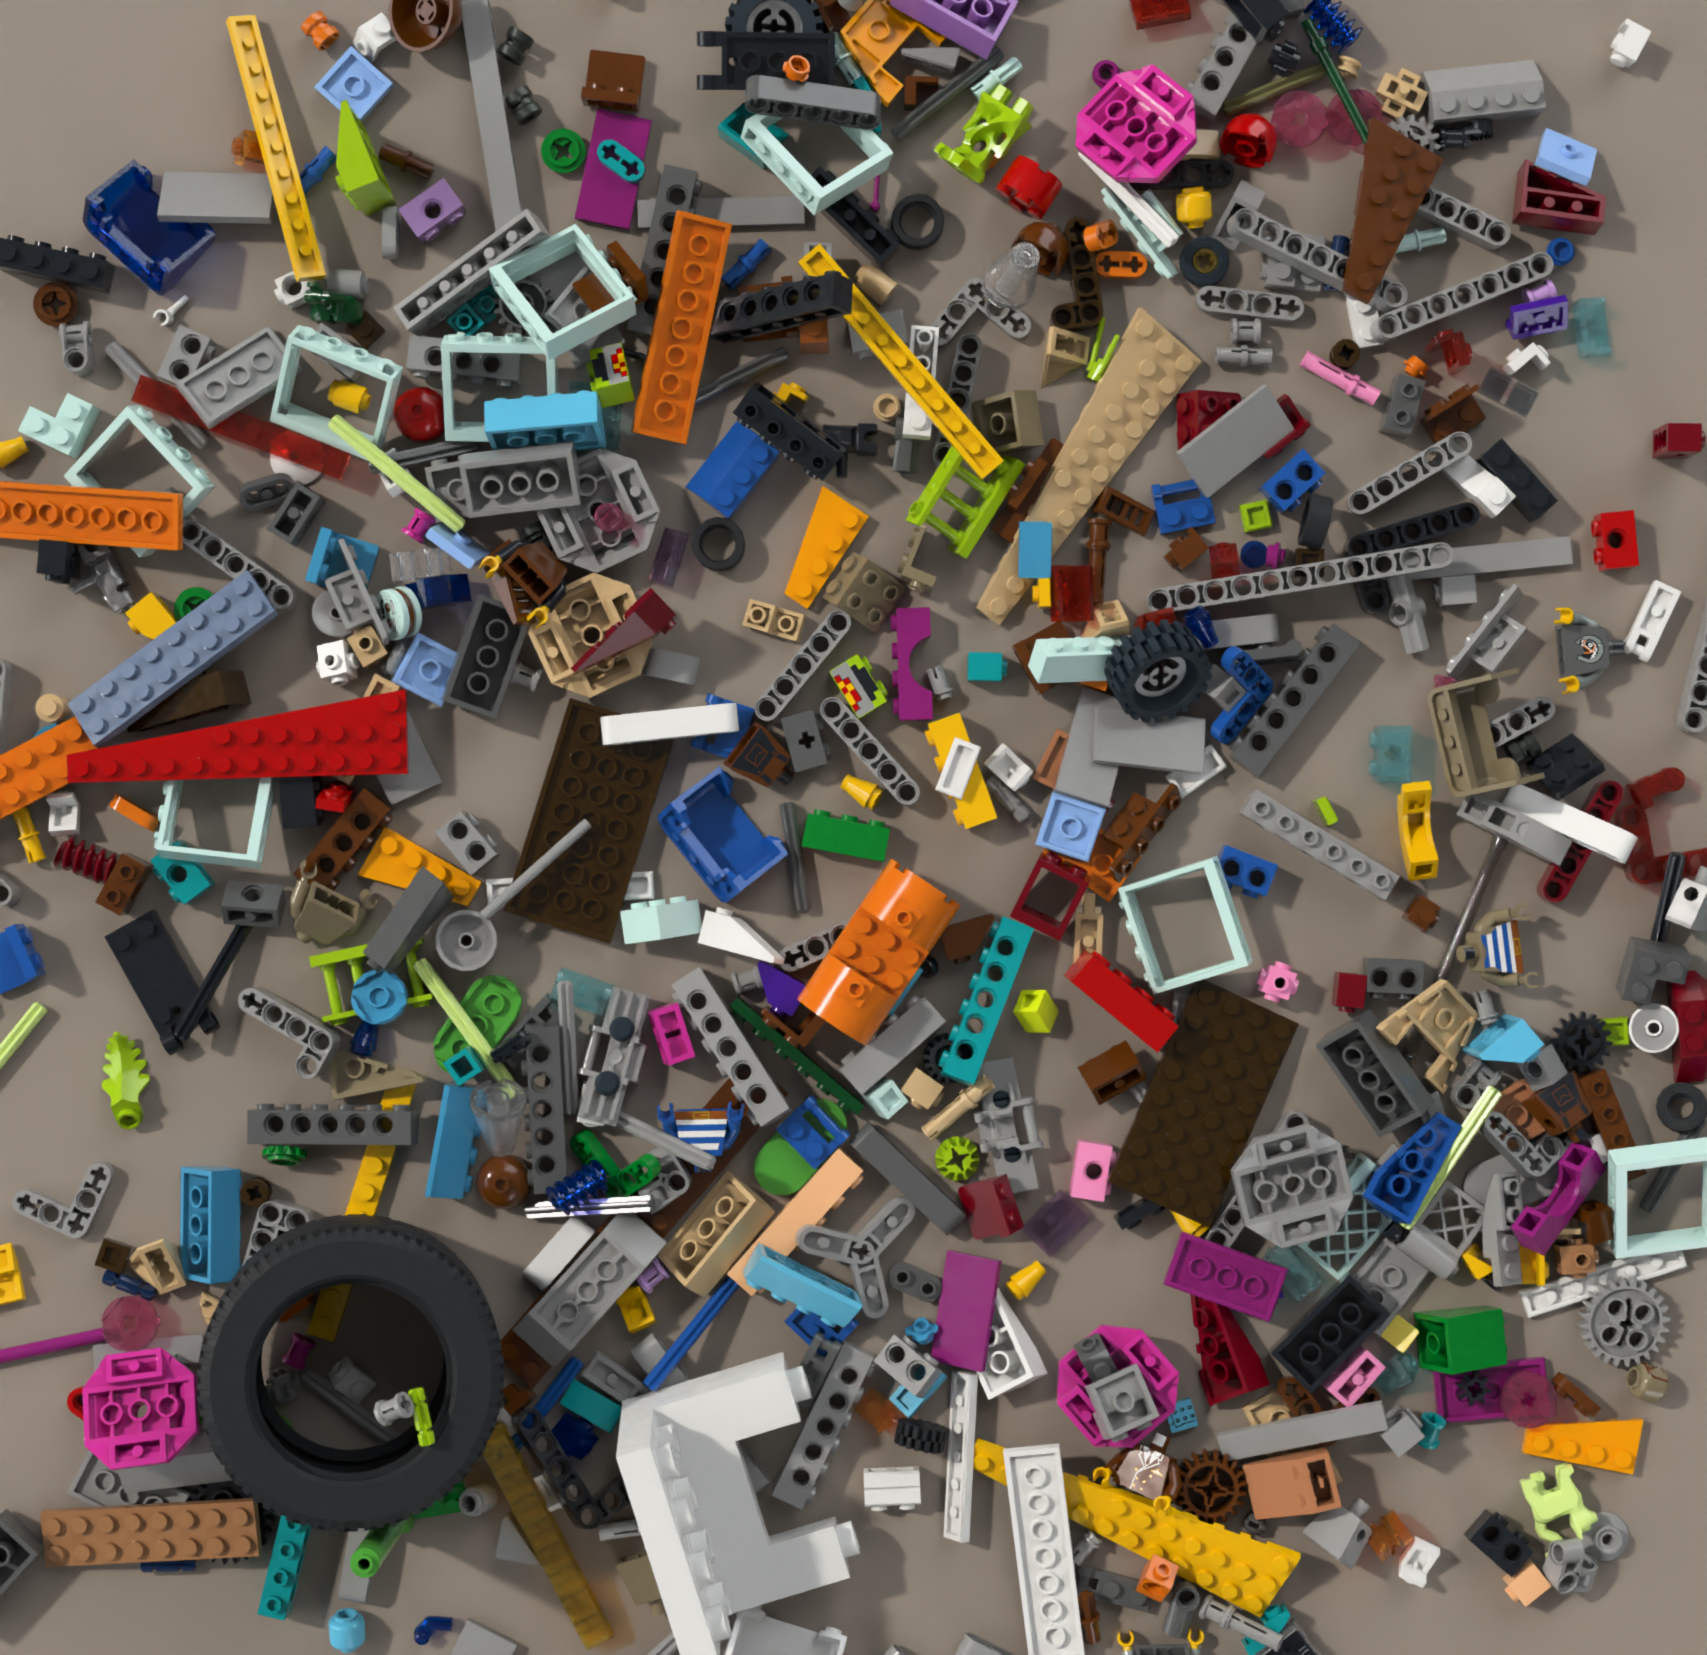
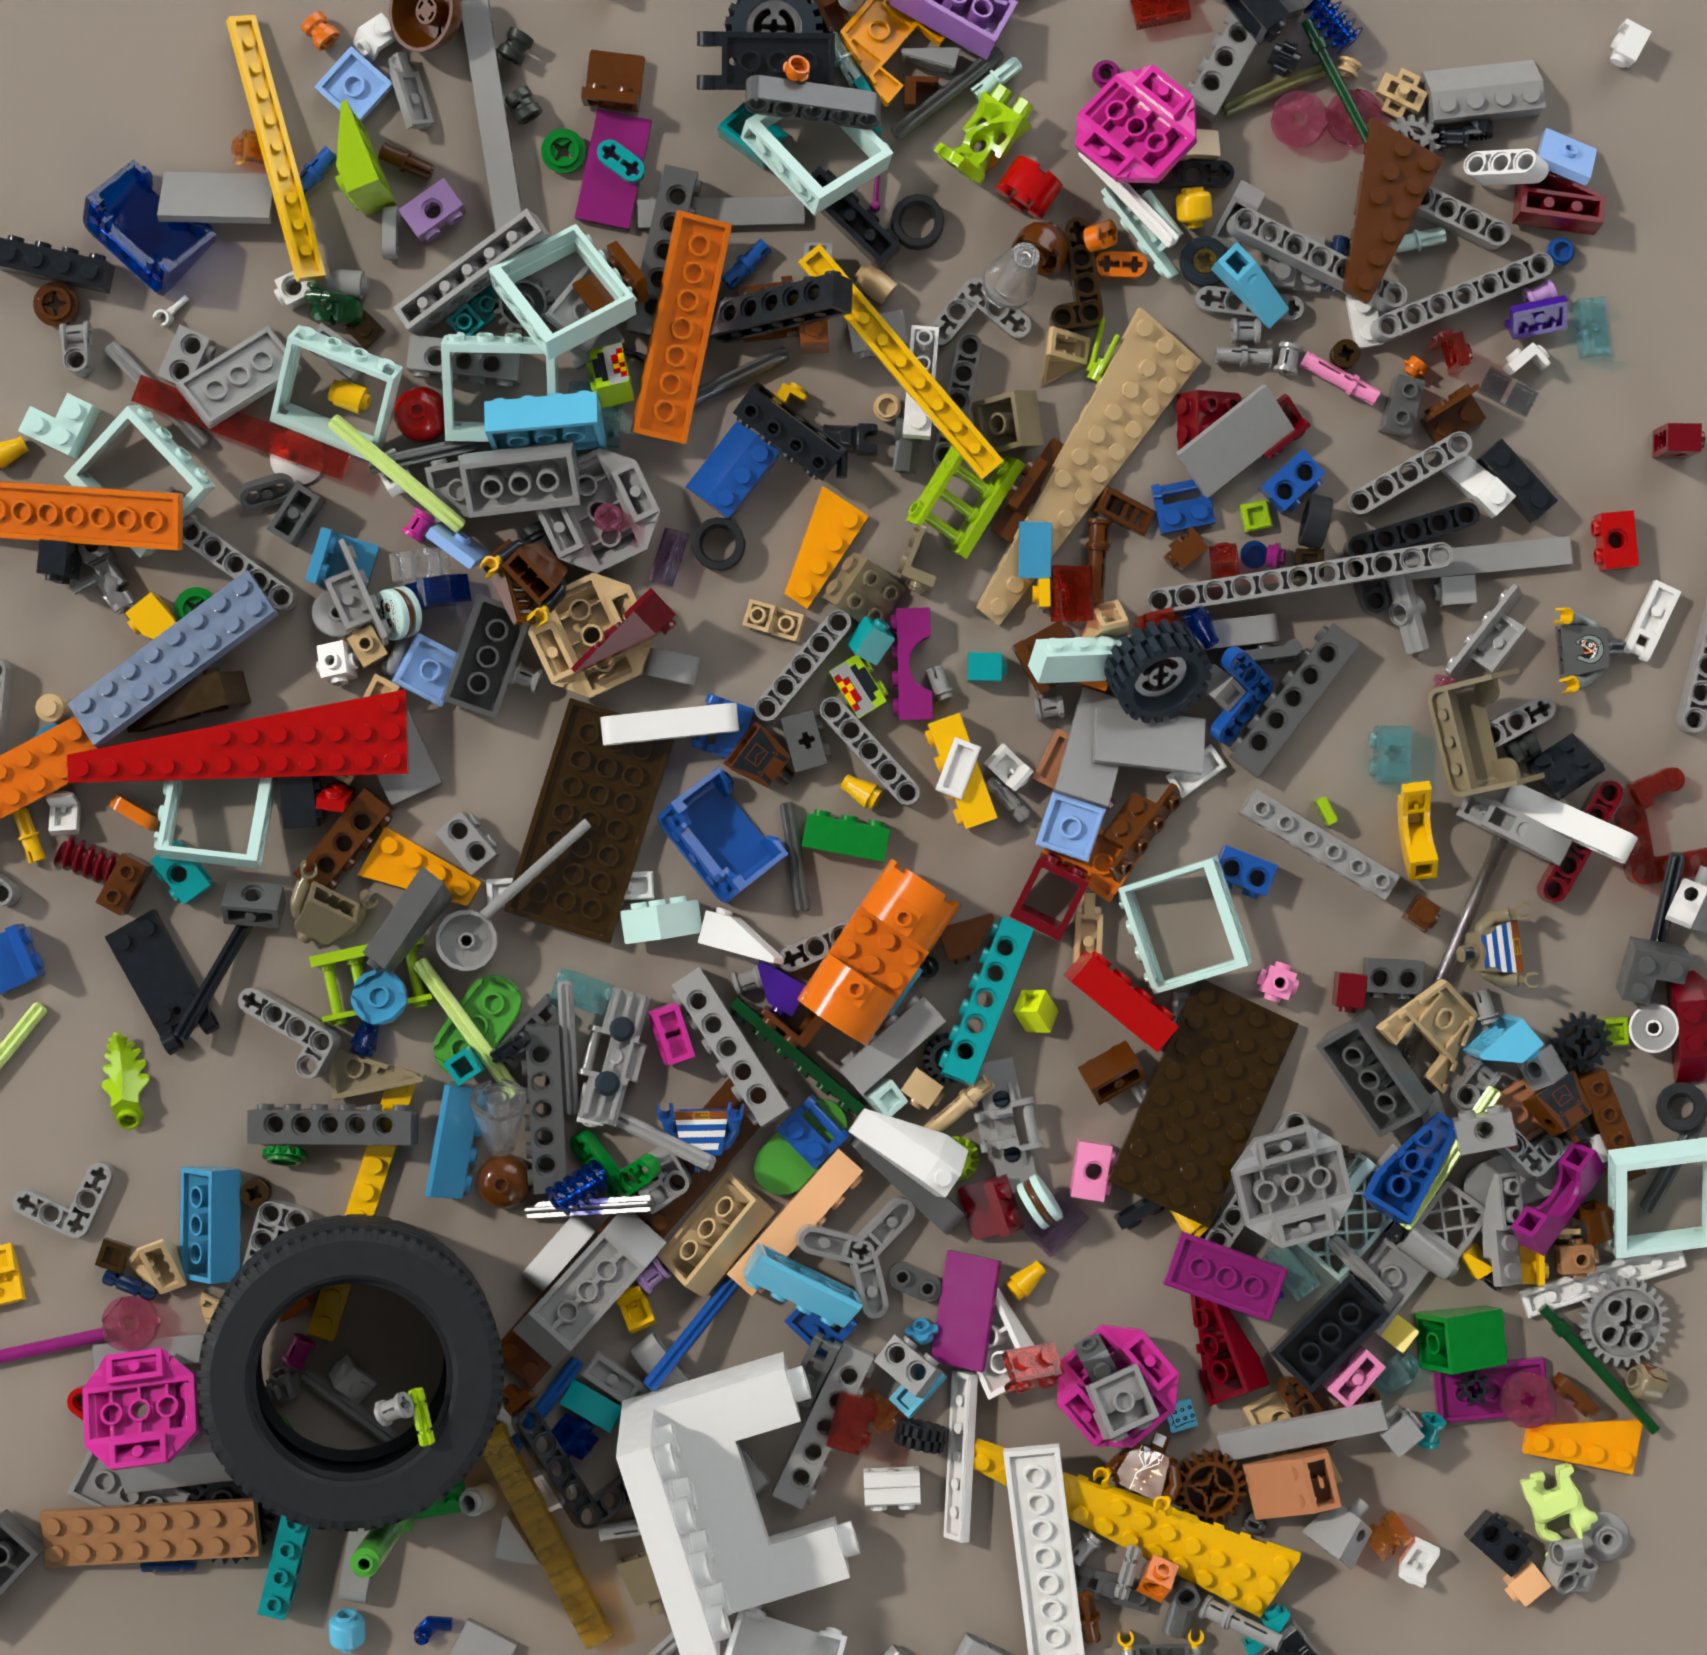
red cylinder [1219,113,1277,168] -> none
none -> light grey hinge [388,52,434,130]
none -> clear red bracket [826,1390,879,1455]
none -> teal brick [847,616,895,666]
none -> white wedge [848,1108,969,1198]
none -> clear red bracket [1001,1342,1065,1394]
none -> light aqua head [1016,1174,1063,1229]
none -> light grey bush [1033,693,1065,722]
none -> light grey axle [1114,1544,1142,1600]
none -> medium azure slope [1211,242,1289,329]
none -> light grey bush [1273,342,1304,375]
none -> light grey axle [1328,1235,1393,1303]
none -> light grey brick [1452,1105,1518,1155]
none -> white beam [1463,149,1549,186]
none -> dark green bar [1538,1304,1660,1435]

